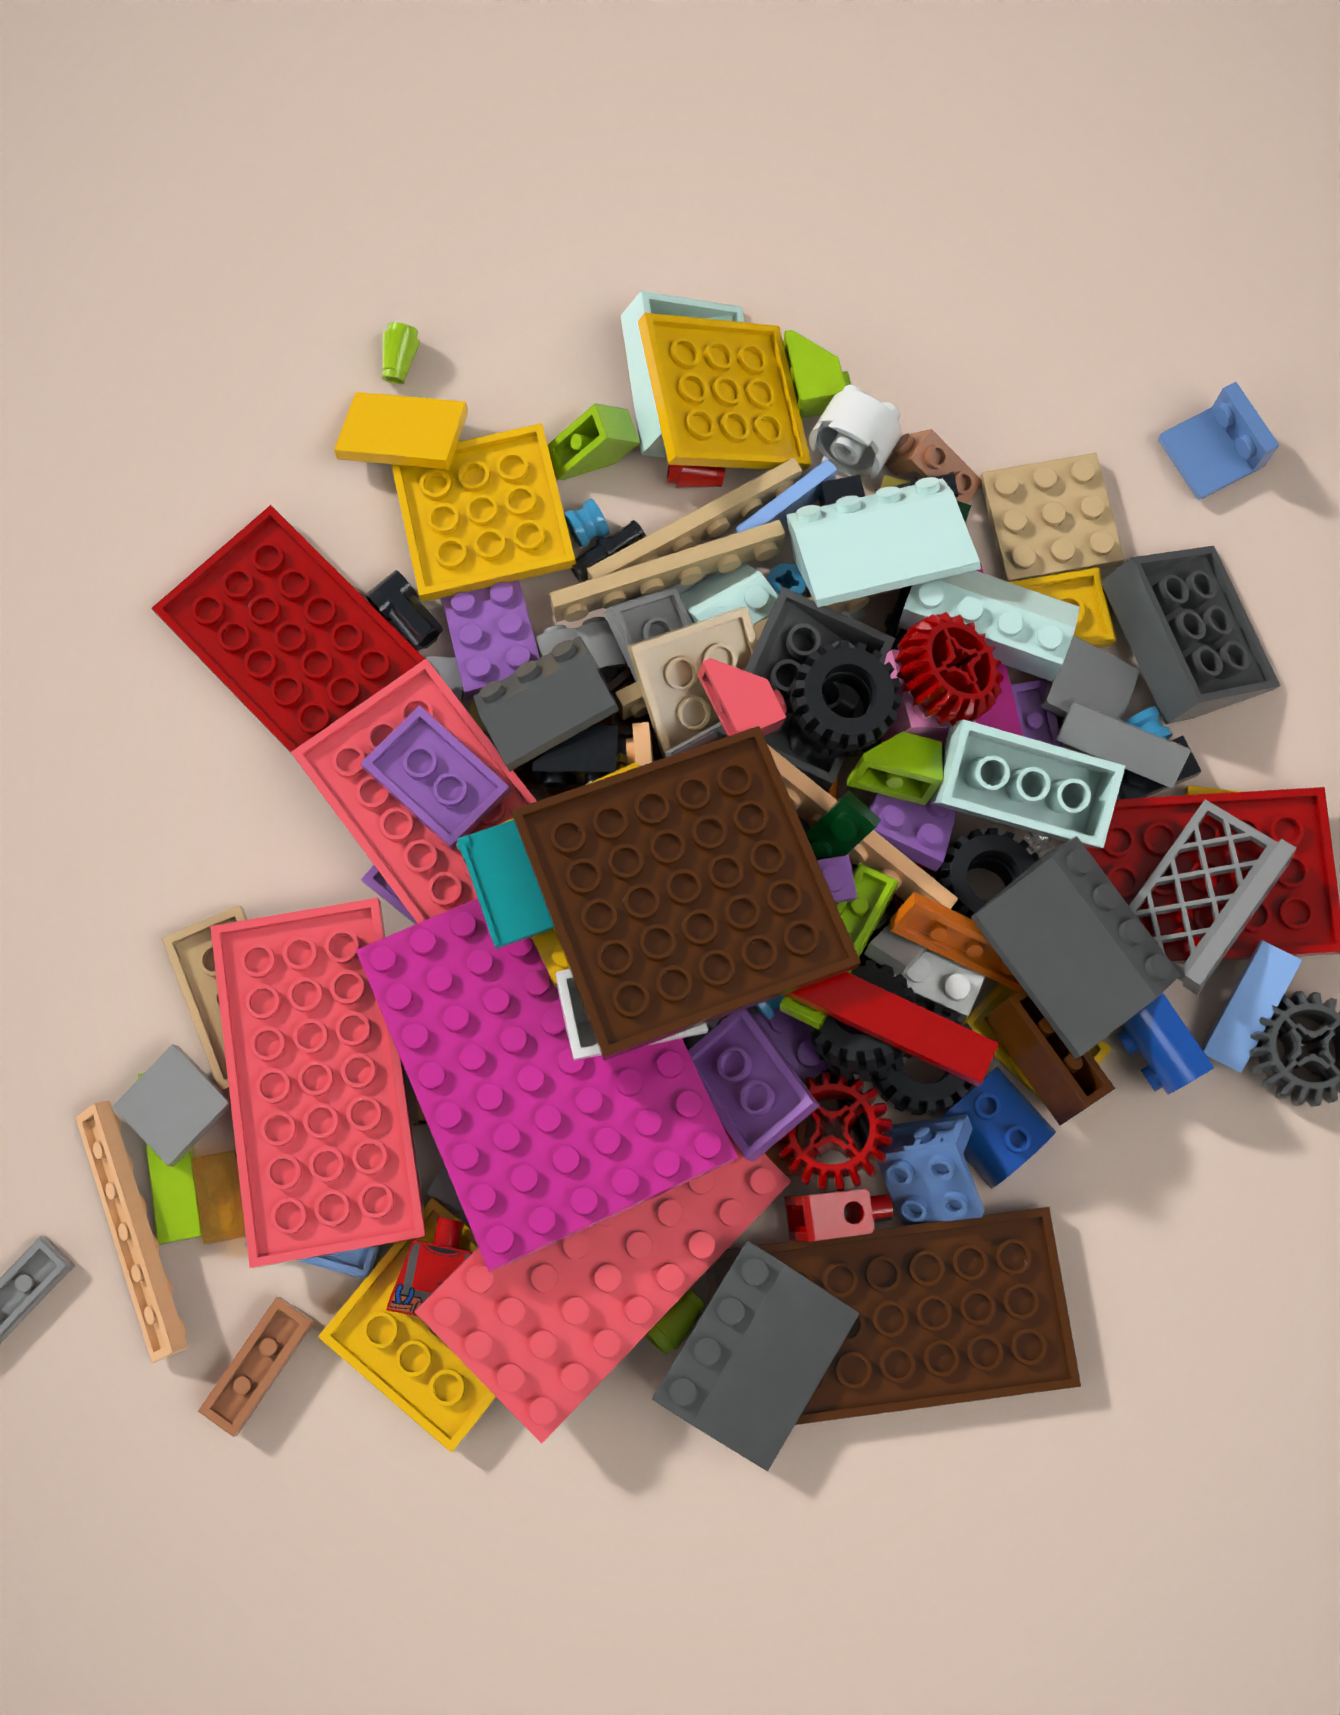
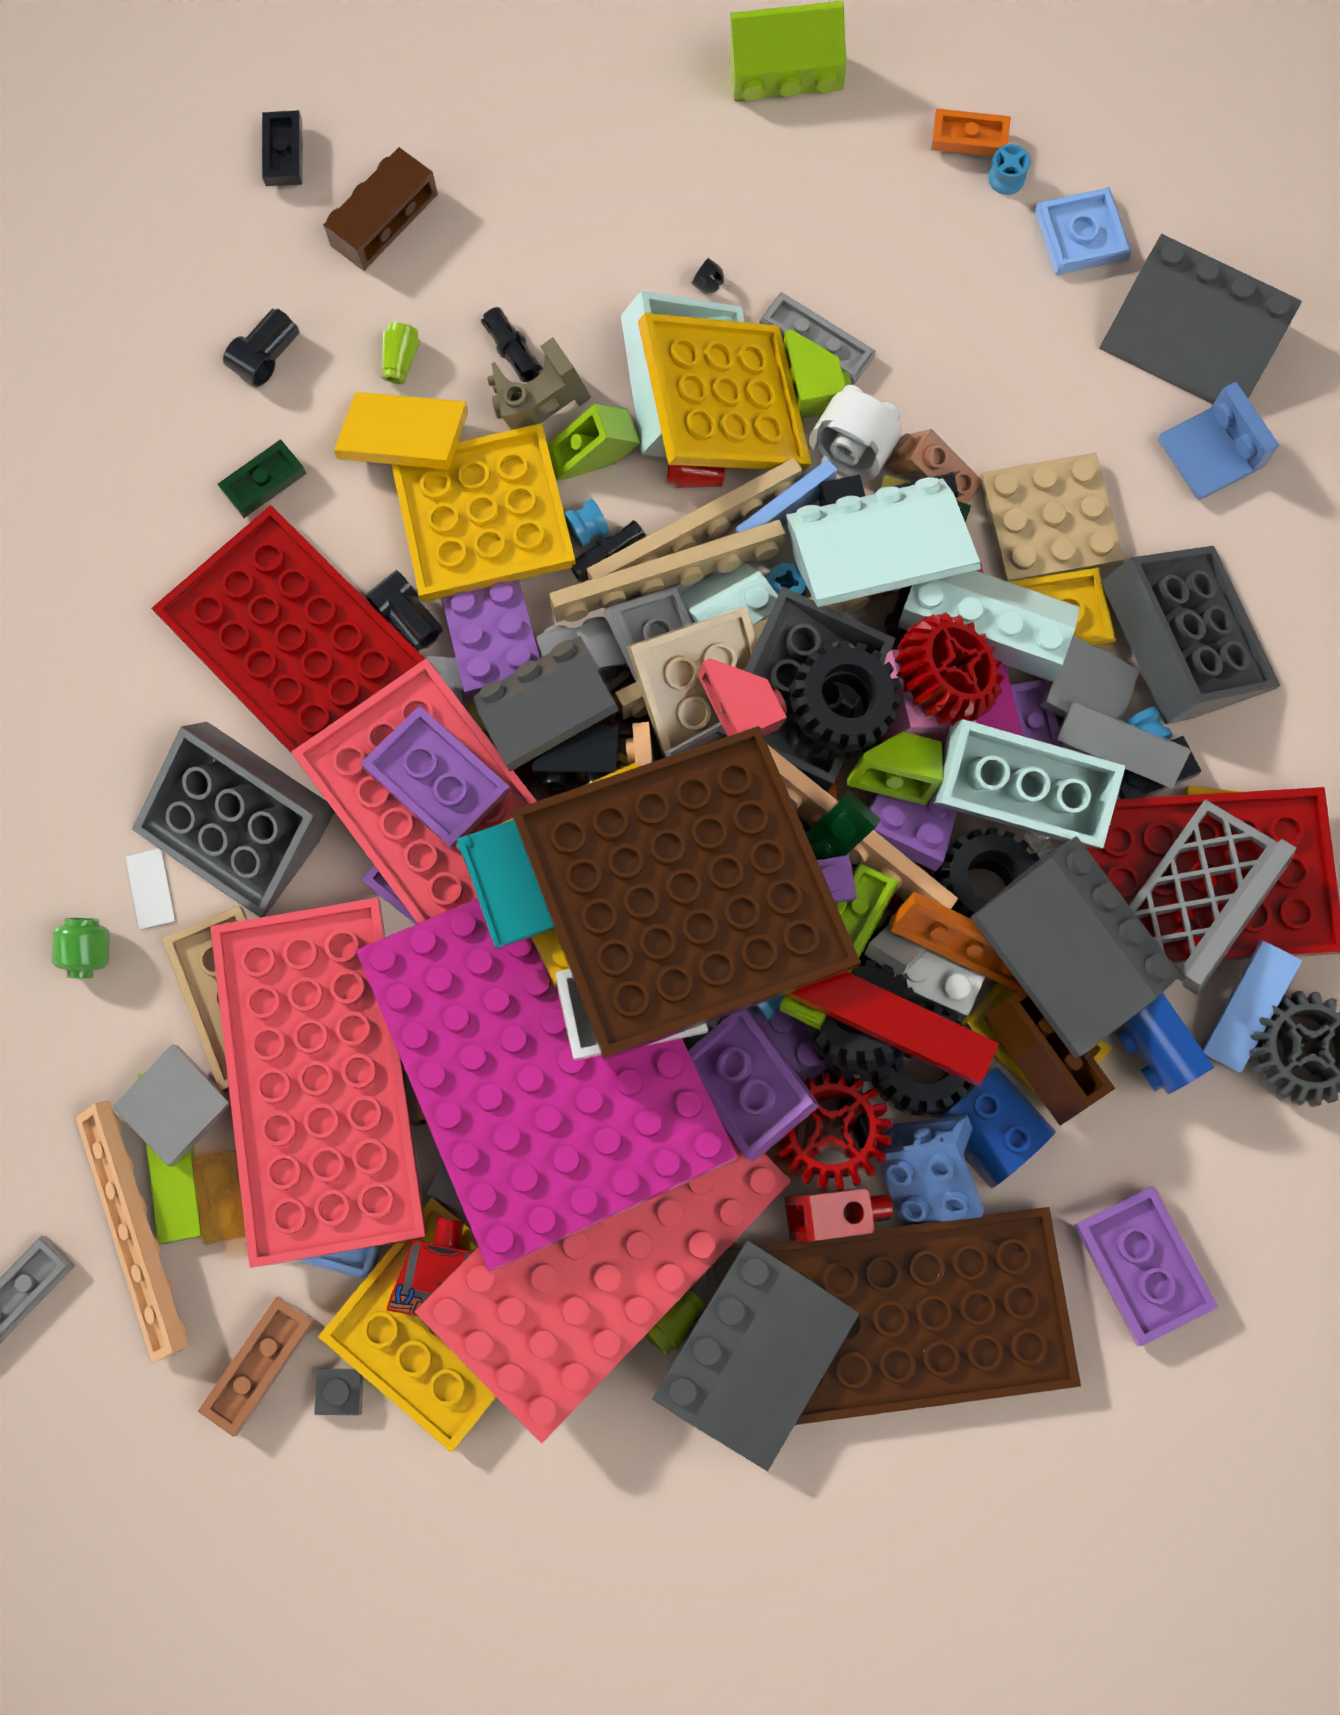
none -> bright green head [52,918,110,979]
none -> white sticker [125,848,175,930]
none -> dark grey slope [132,721,334,918]
none -> dark green plate [218,439,307,519]
none -> black piece [223,308,300,387]
none -> black plate [262,110,303,186]
none -> dark grey plate [314,1368,364,1416]
none -> reddish brown brick [323,147,438,271]
none -> black pin [481,307,542,382]
none -> dark tan tile [487,337,592,430]
none -> black hinge [692,258,724,293]
none -> lime slope [729,1,846,101]
none -> light grey tile [759,292,876,385]
none -> orange plate [931,108,1011,157]
none -> dark azure wheel [988,144,1031,195]
none -> light blue tile [1035,187,1131,275]
none -> medium lavender plate [1074,1186,1218,1346]
none -> dark grey slope [1099,233,1302,404]

